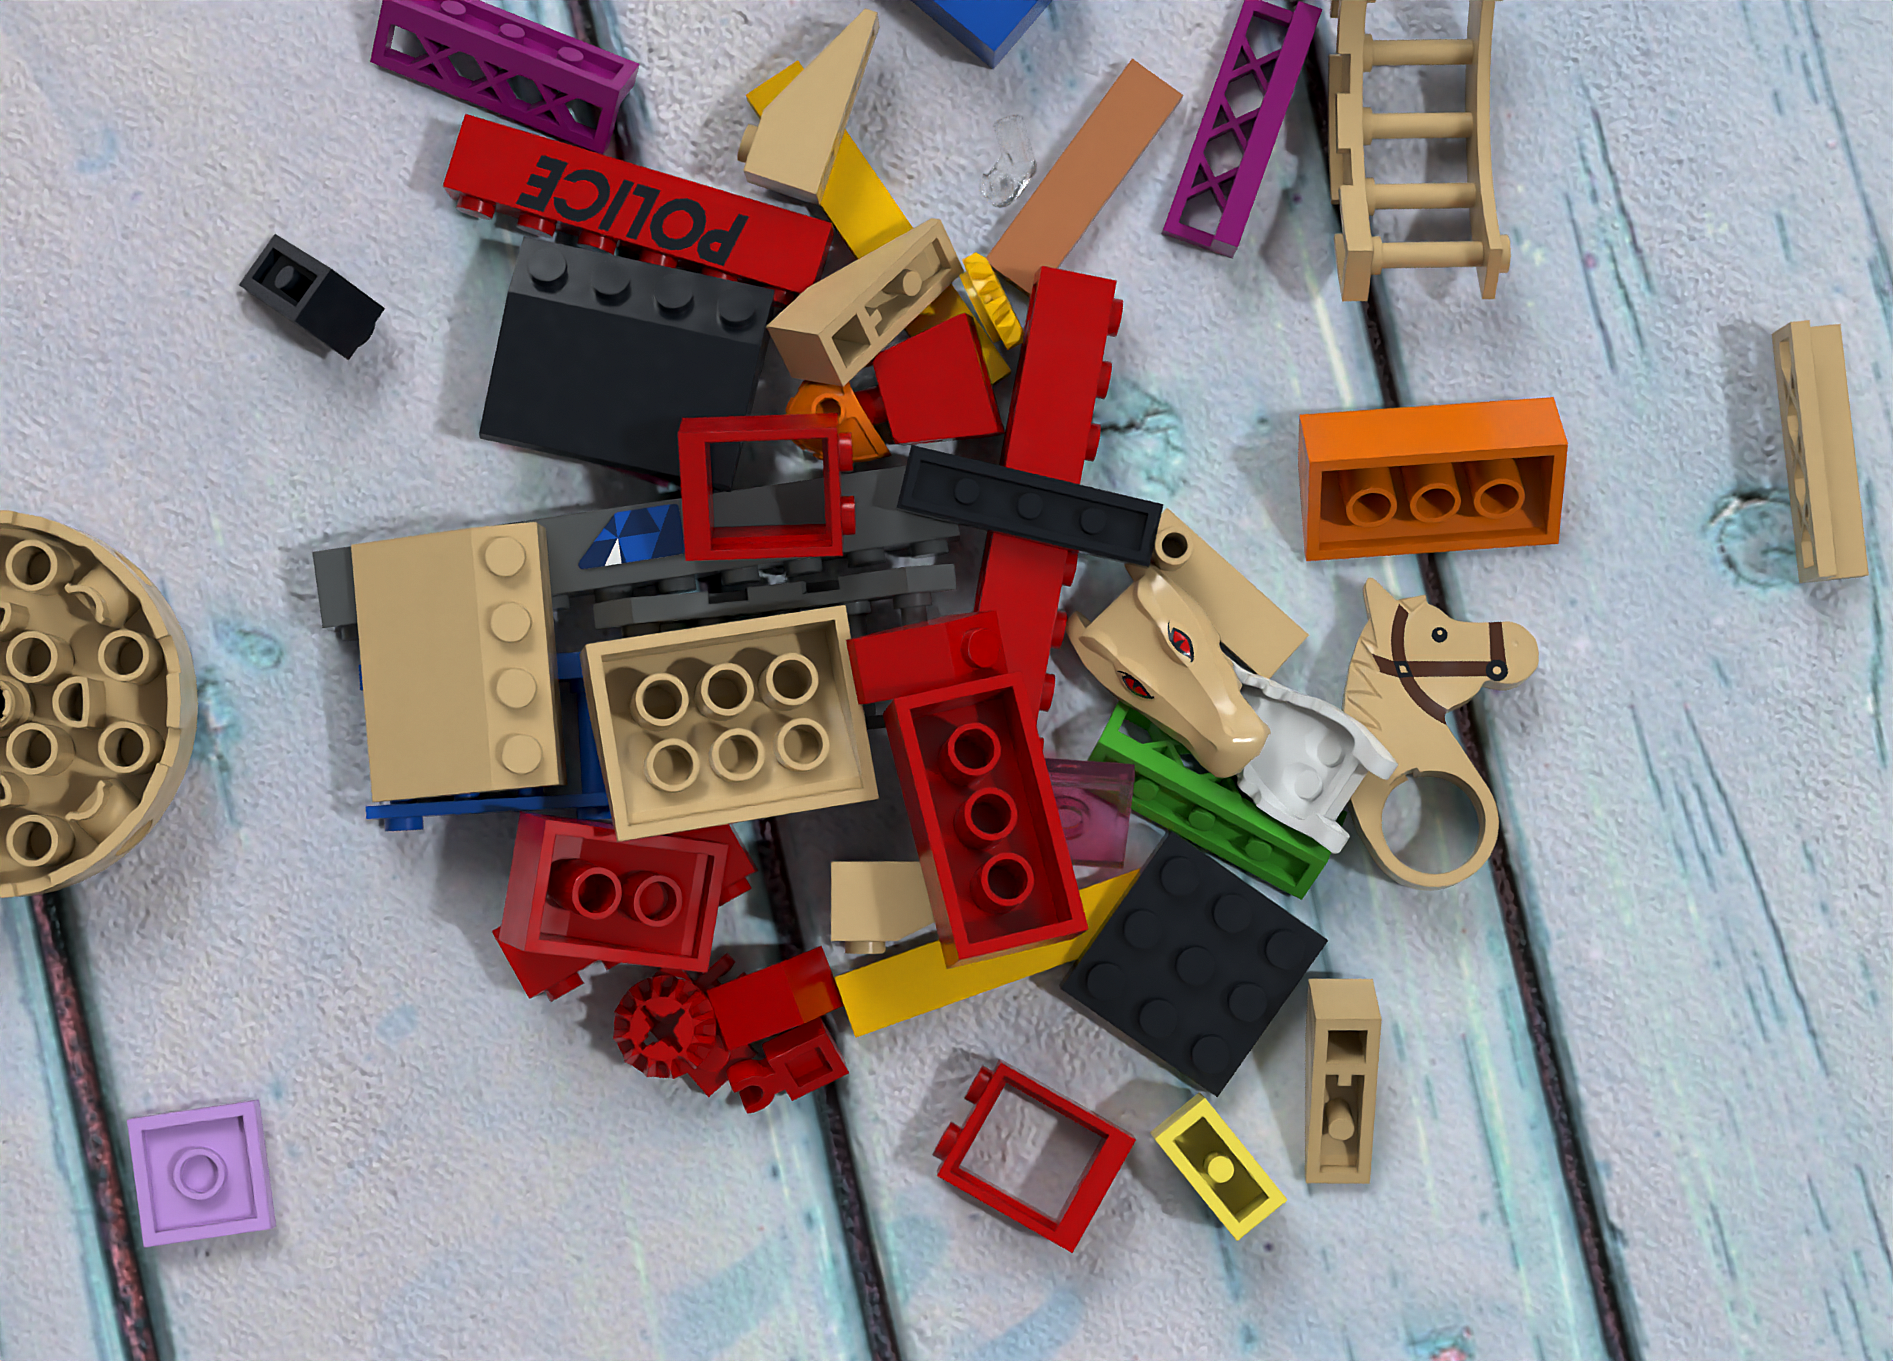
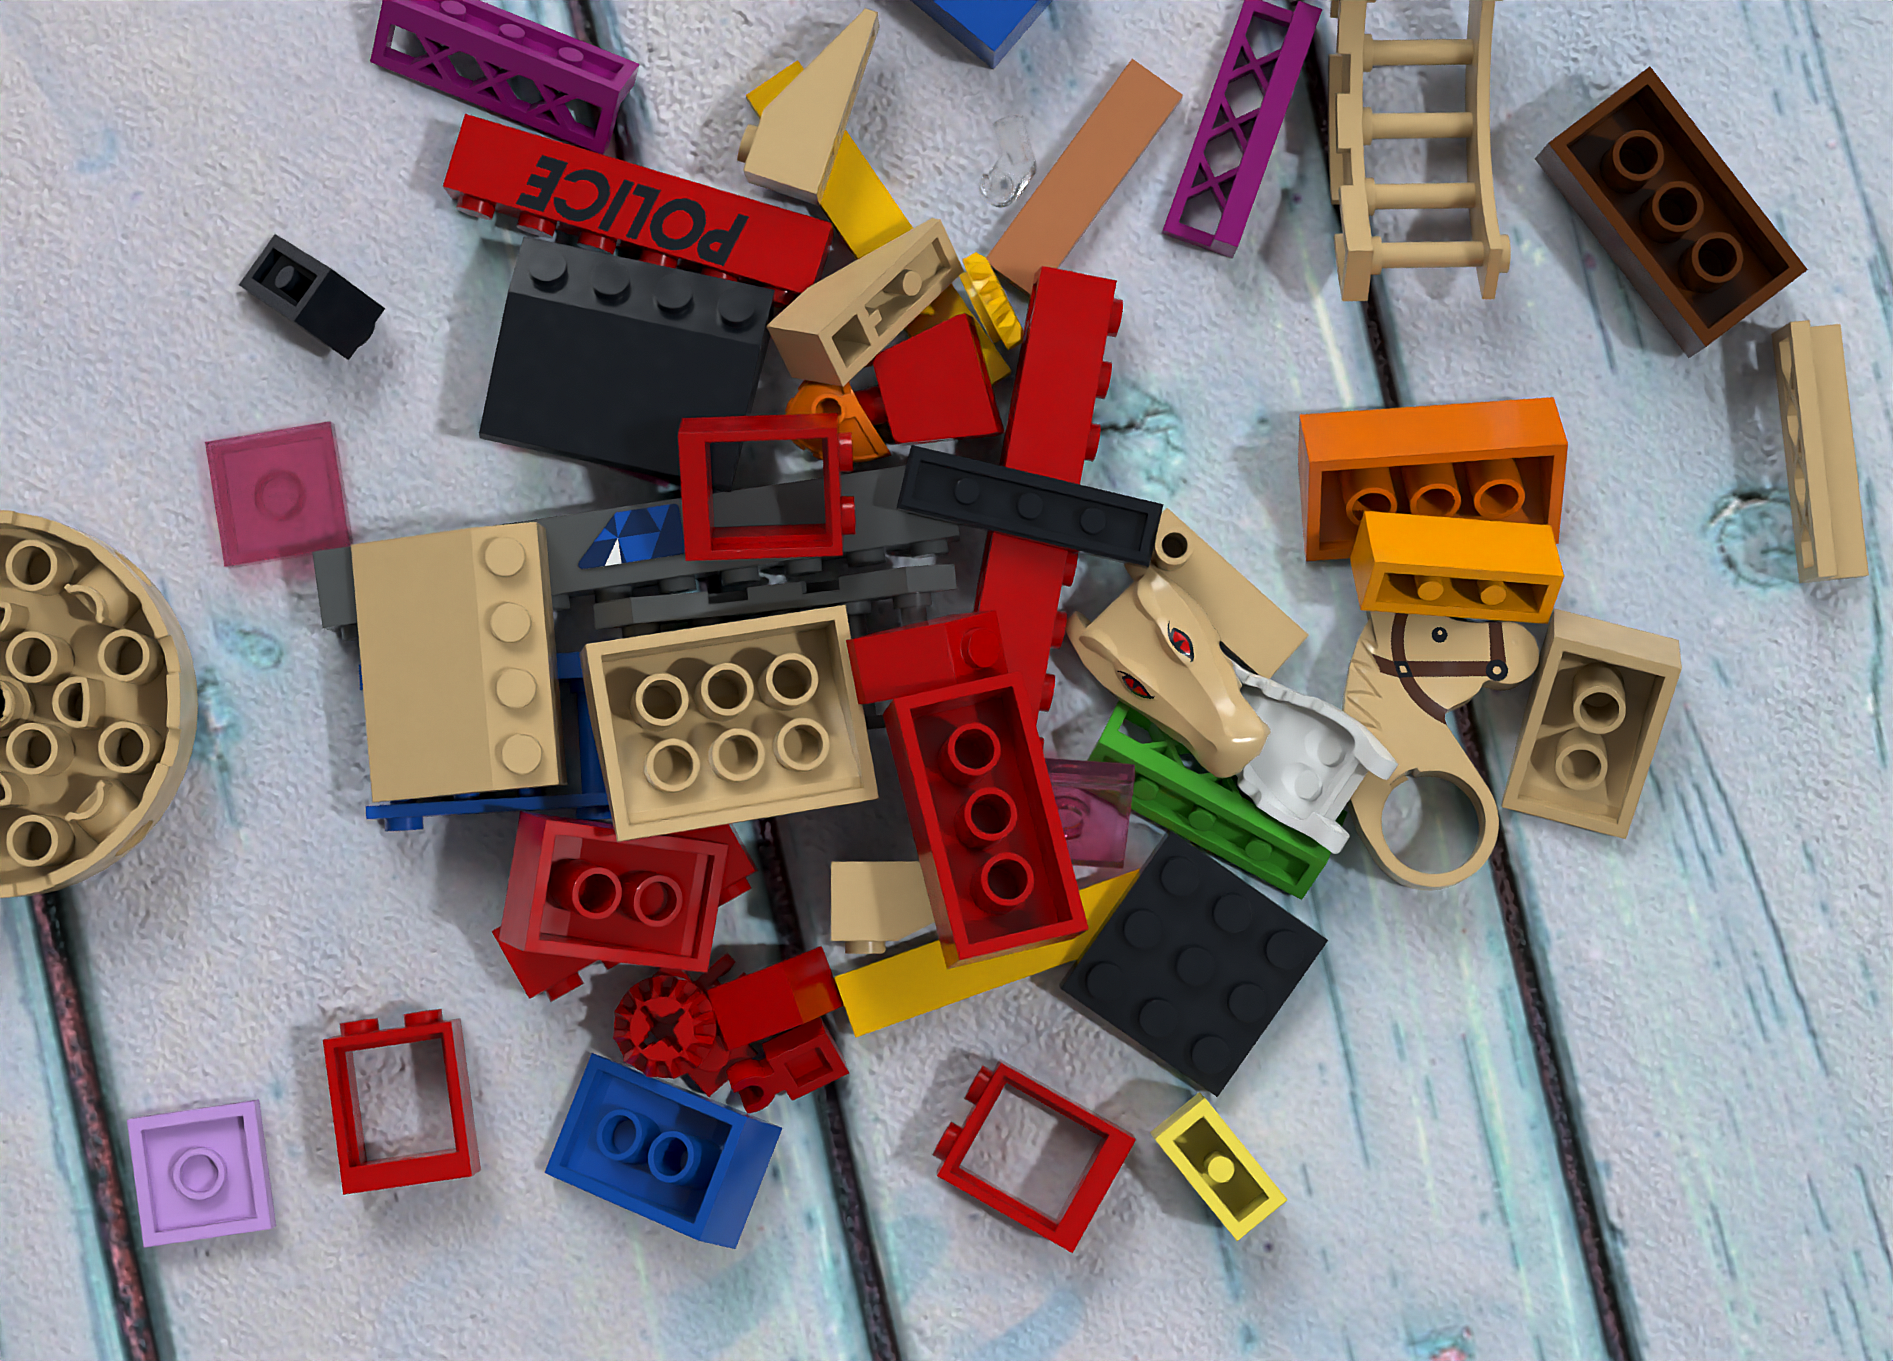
tan slope [1305,979,1382,1184] -> none
none -> clear pink tile [205,421,353,569]
none -> red window [323,1009,481,1195]
none -> blue slope [544,1053,782,1249]
none -> light orange brick [1350,511,1564,624]
none -> tan slope [1501,608,1682,839]
none -> reddish brown brick [1535,66,1808,358]

